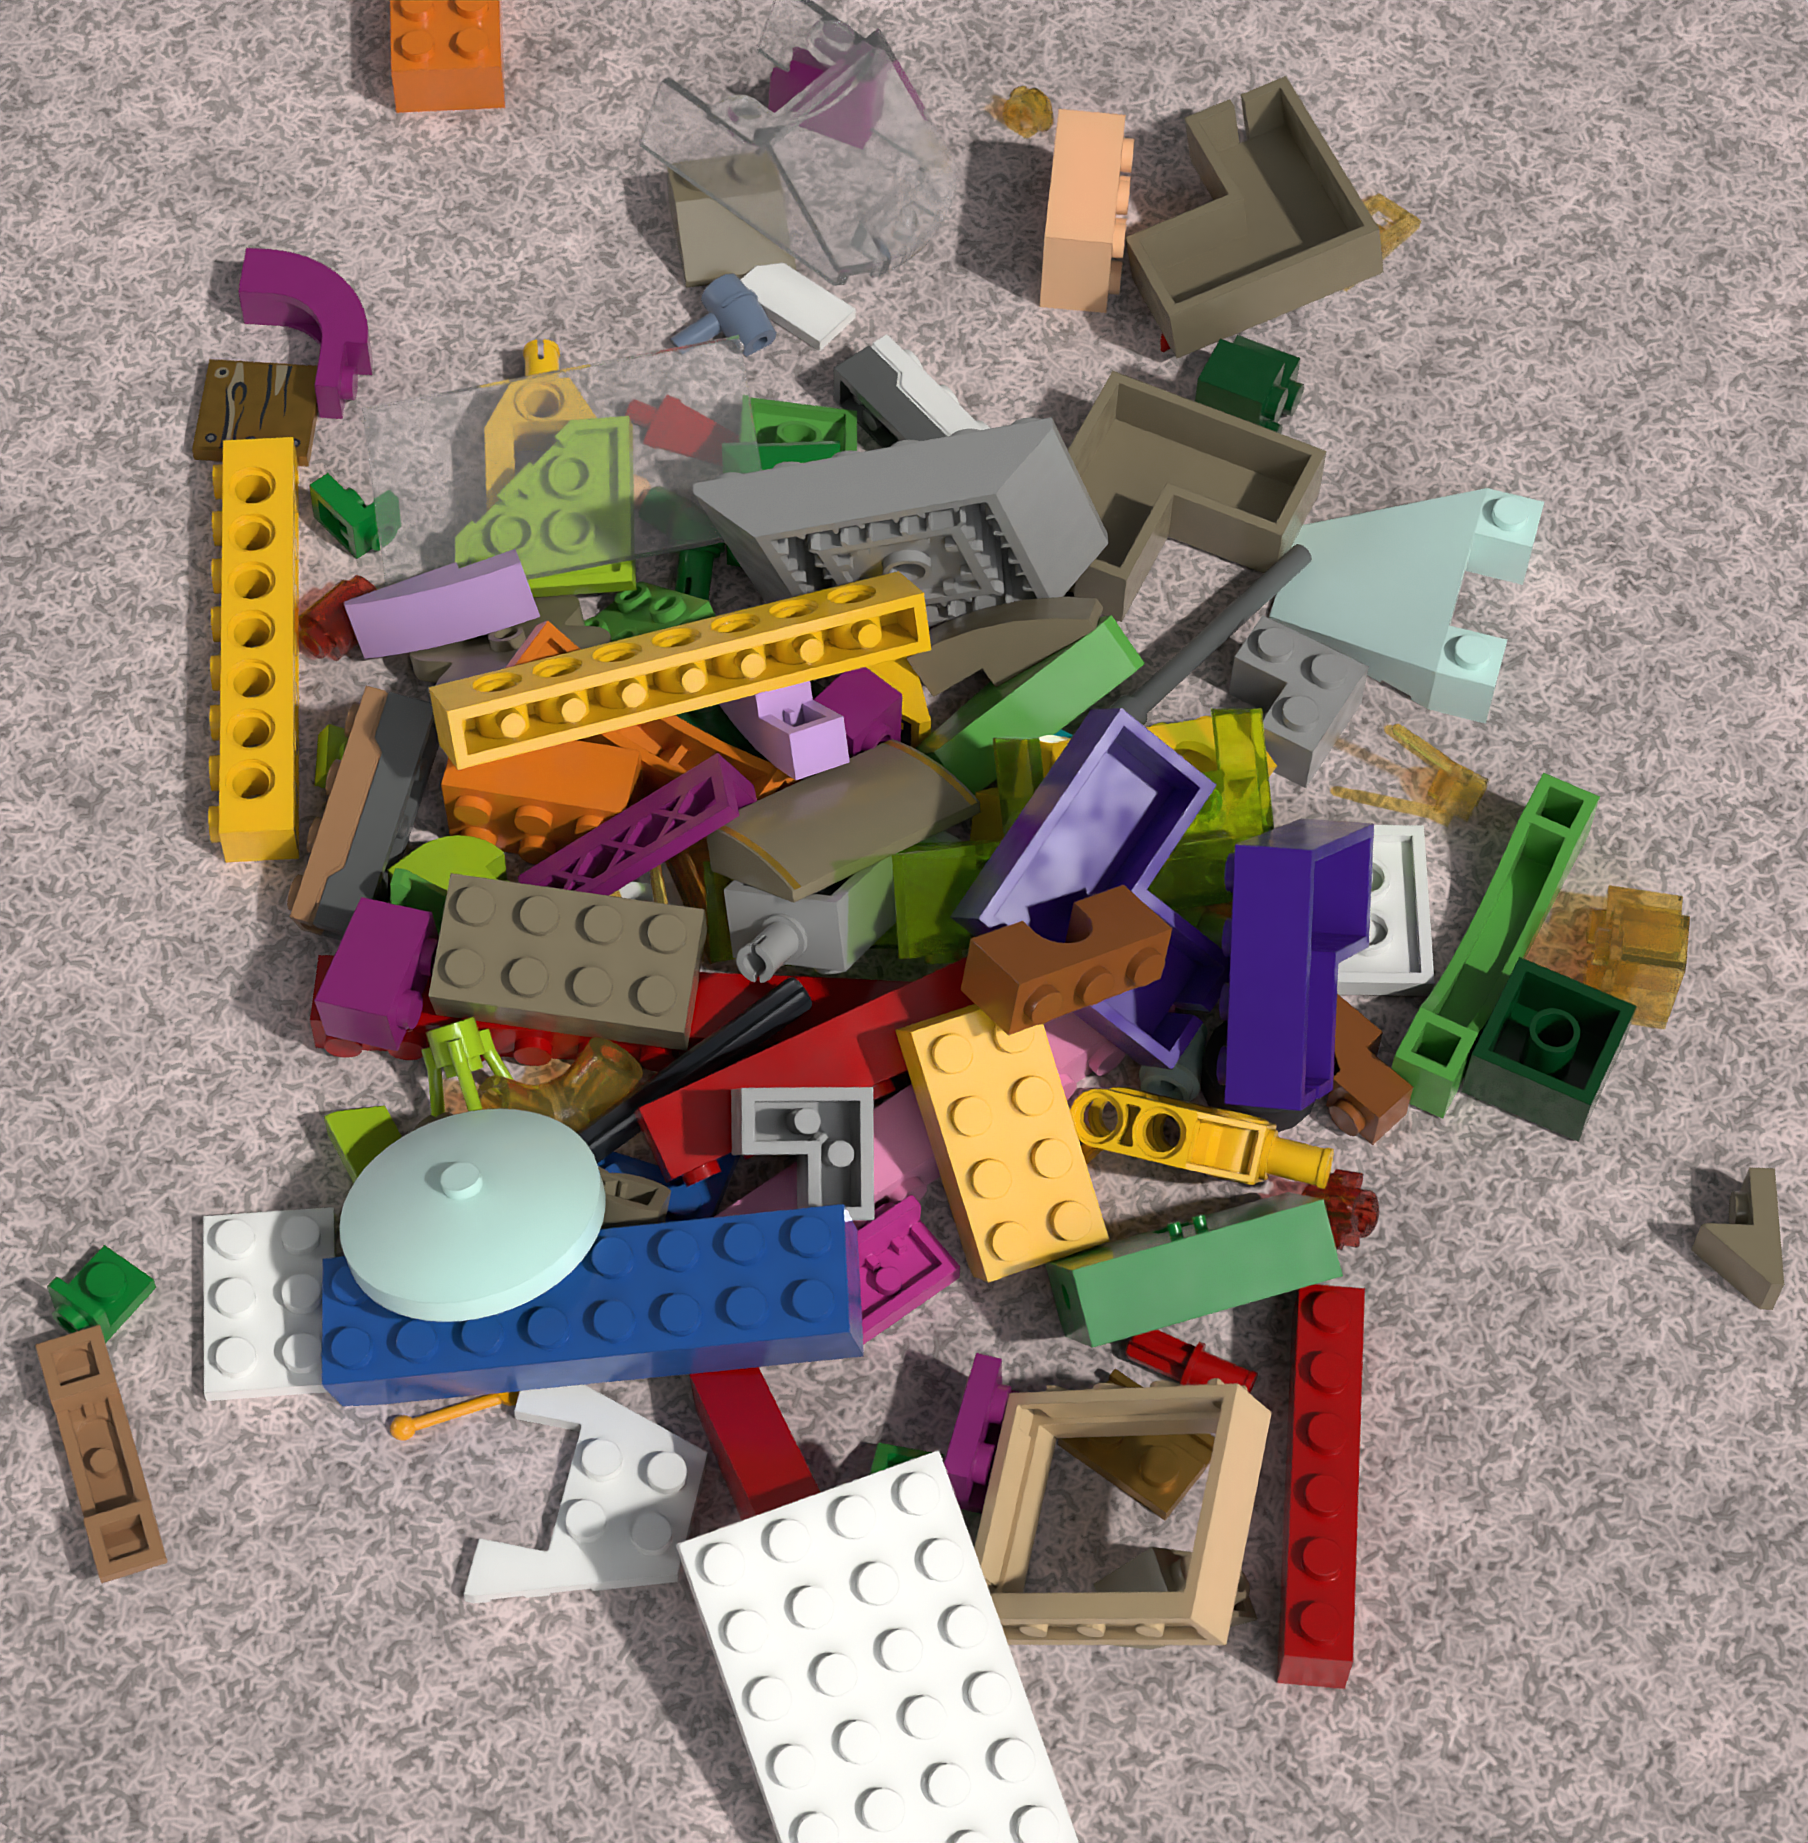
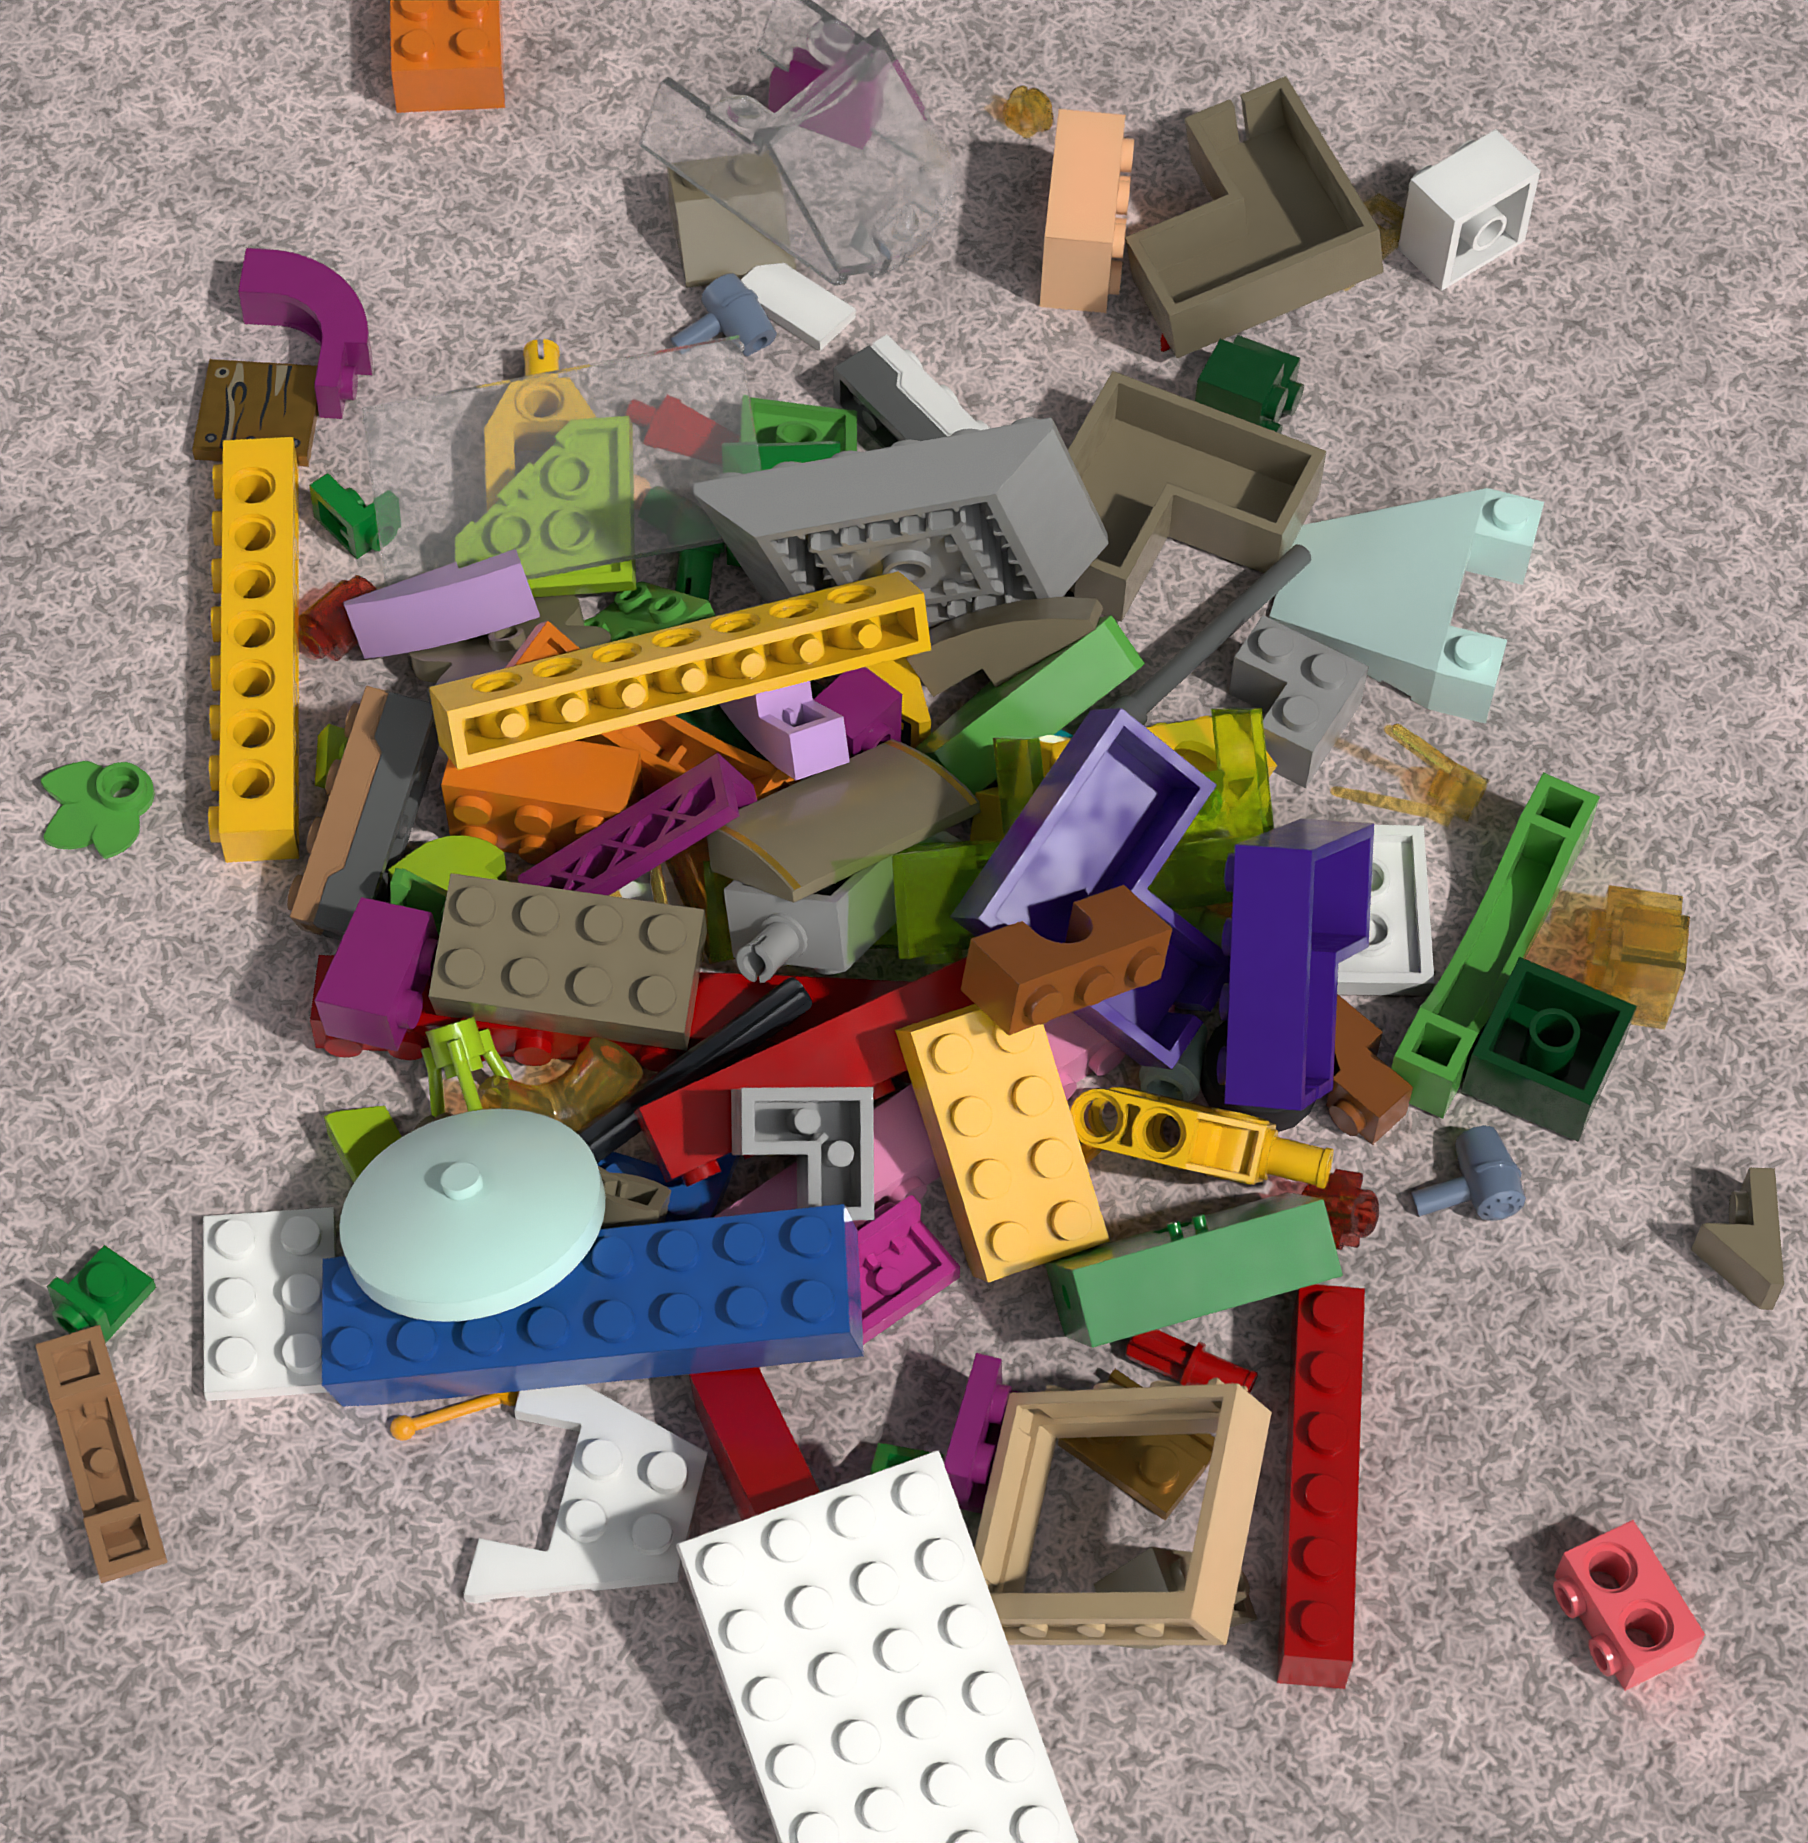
none -> bright green plate [41,761,155,859]
none -> white brick [1398,129,1540,291]
none -> sand blue piece [1411,1125,1526,1221]
none -> coral brick [1553,1520,1705,1691]

